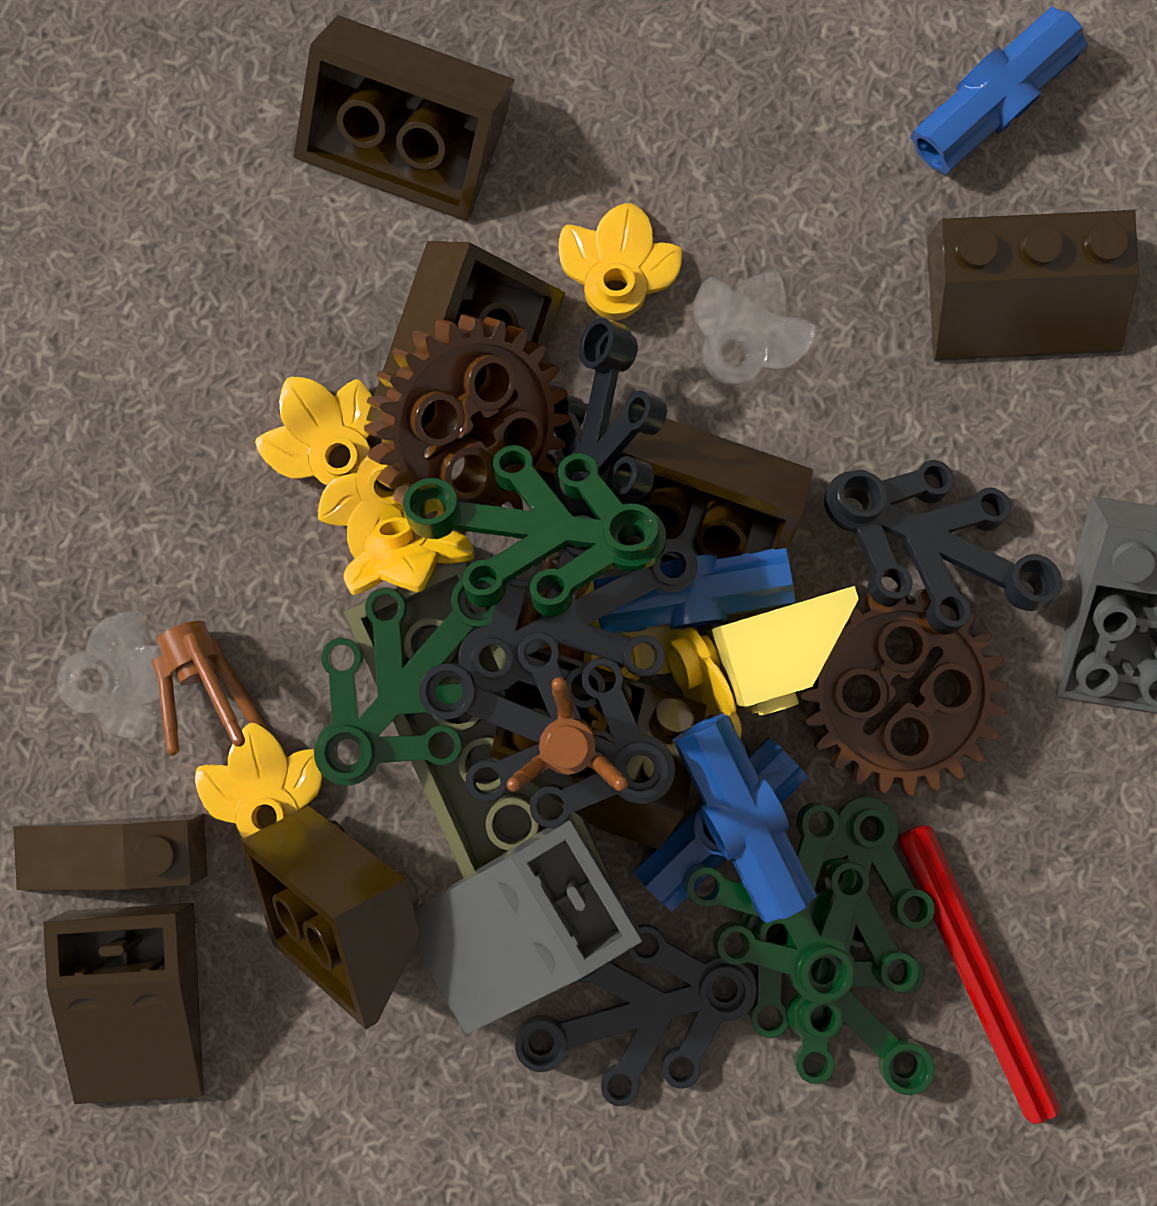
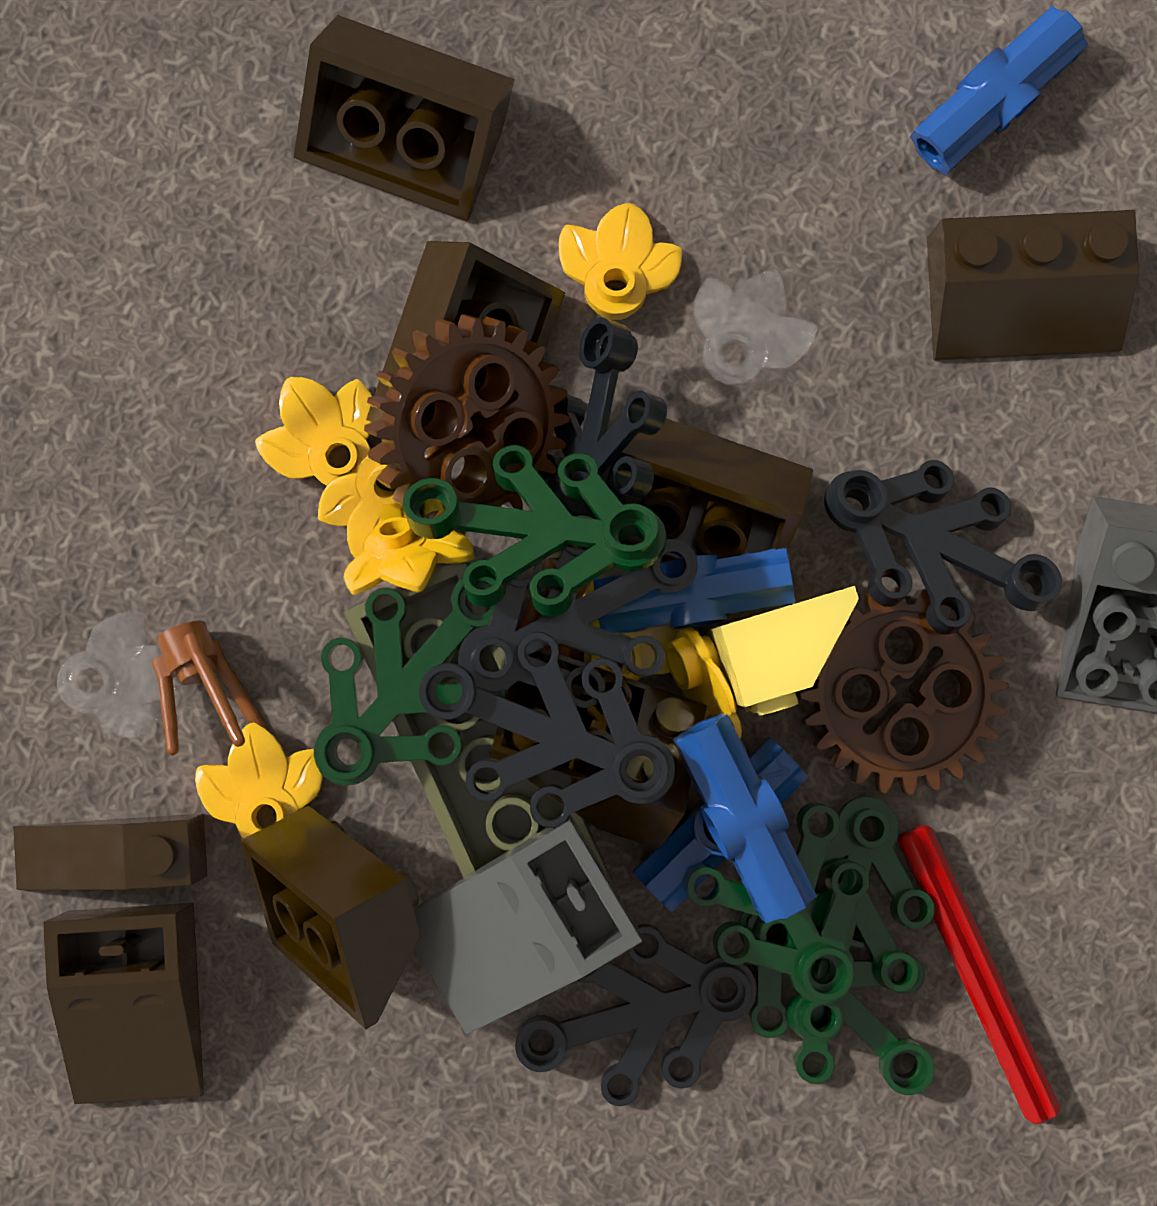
dark orange plant [507,677,628,792] -> none

